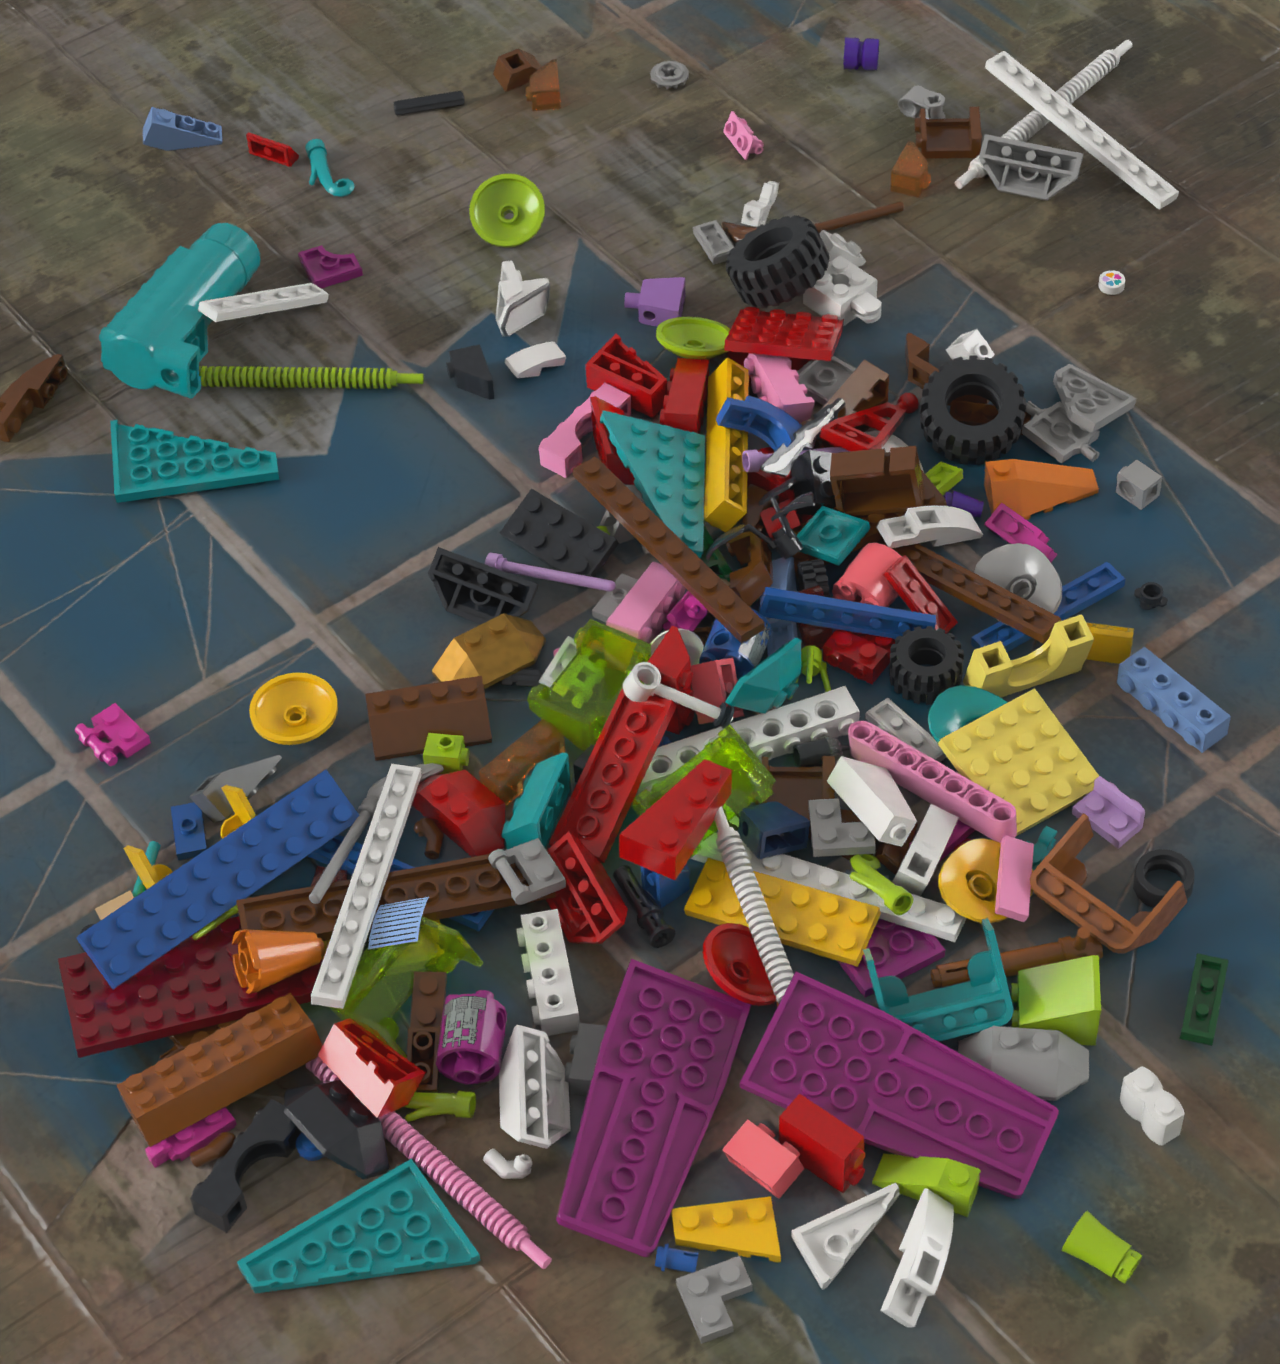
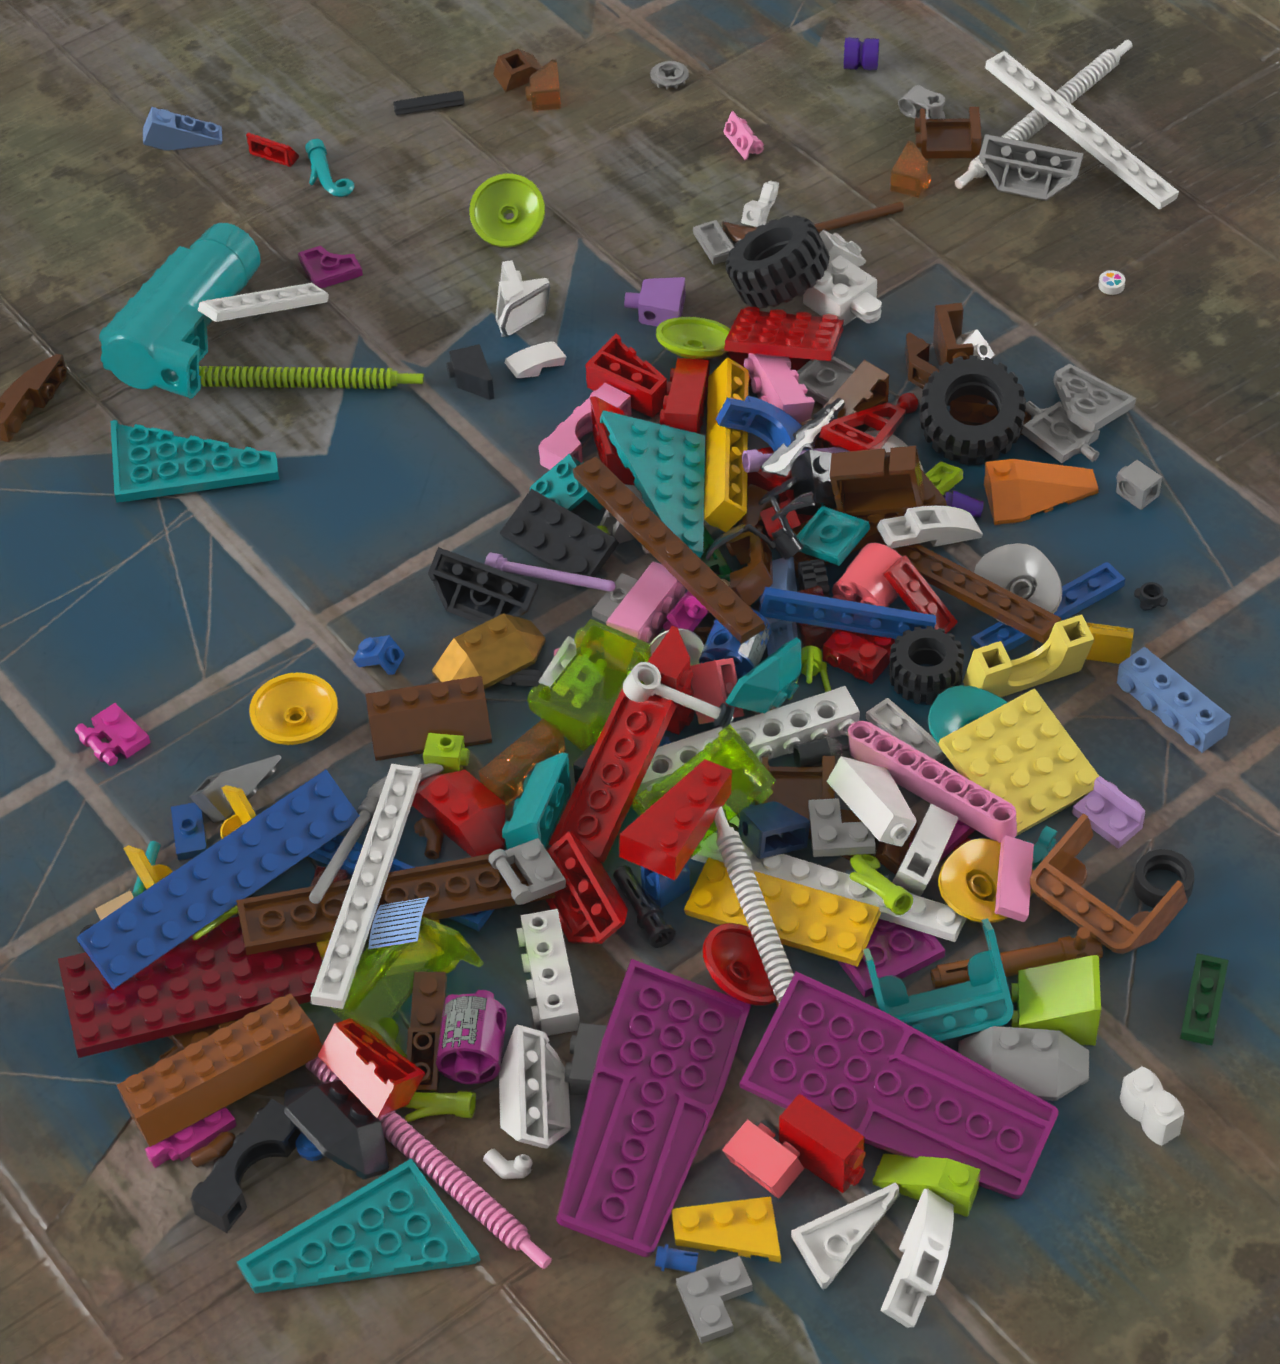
orange cone [232,929,325,994] -> none
dark pink hinge [984,502,1057,562] -> none
lime plant [1062,1211,1143,1284] -> none
none -> blue bracket [352,635,405,675]
none -> teal bracket [530,454,604,511]
none -> reddish brown panel [933,303,974,366]

